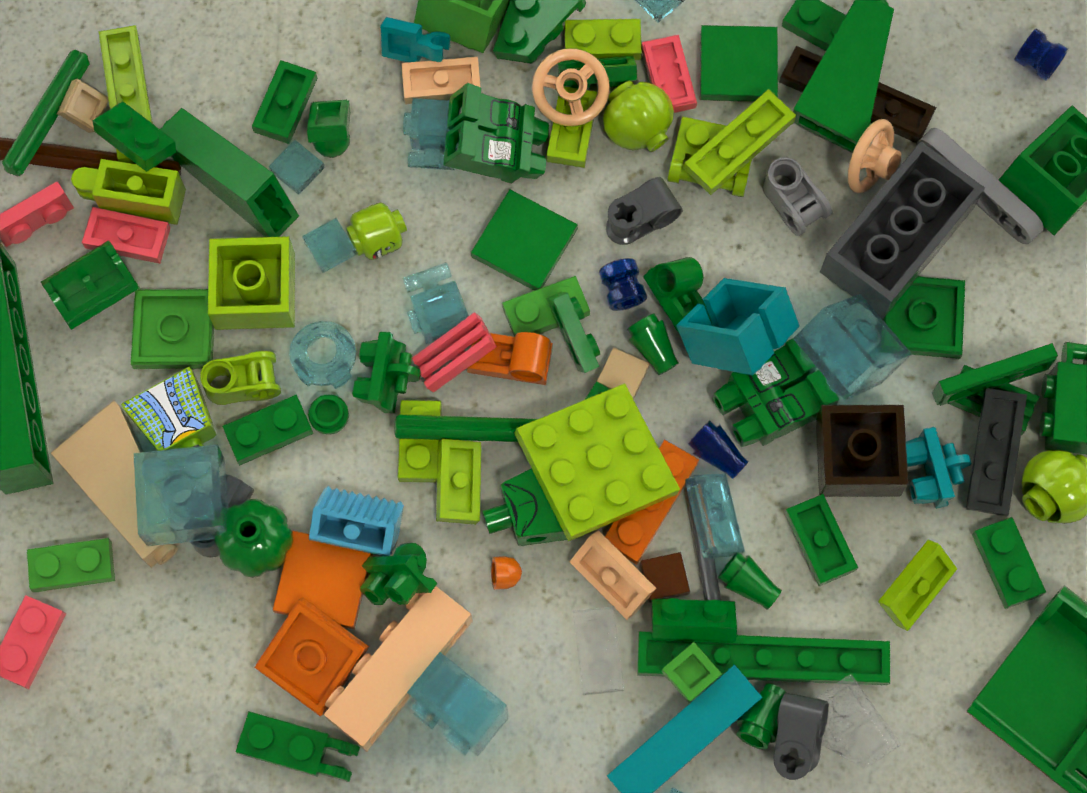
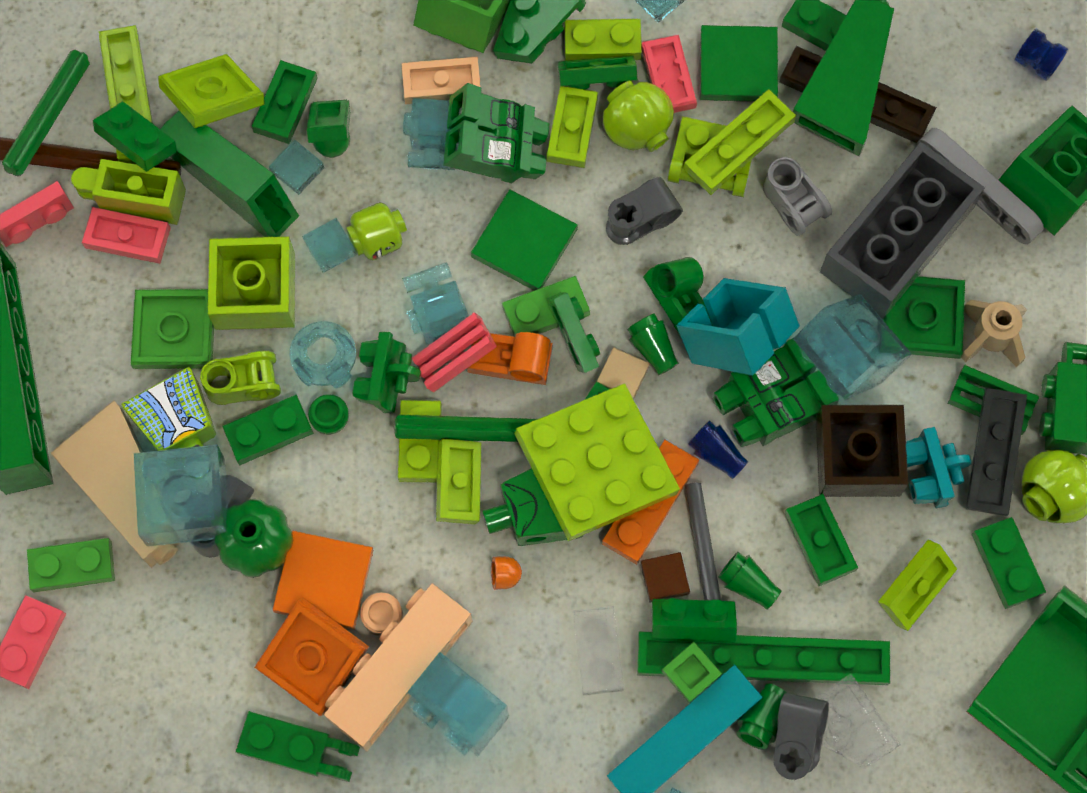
green hinge [41,241,140,330] -> none
tan tile [57,79,109,133] -> none
medium azure brick [309,486,404,556] -> none
green hips [360,543,438,605] -> none
teal plate [380,17,450,62] -> none
light nougat piece [532,48,610,126] -> none
light nougat plate [569,530,657,620] -> none
clear blue wheel [599,258,647,311] -> none
clear light blue plate [685,473,745,559] -> none
light nougat piece [848,119,901,193] -> none
green tile [932,343,1058,406] -> none
none -> lime tile [158,54,264,128]
none -> light nougat tile [360,592,403,636]
none -> tan brick [961,300,1027,367]

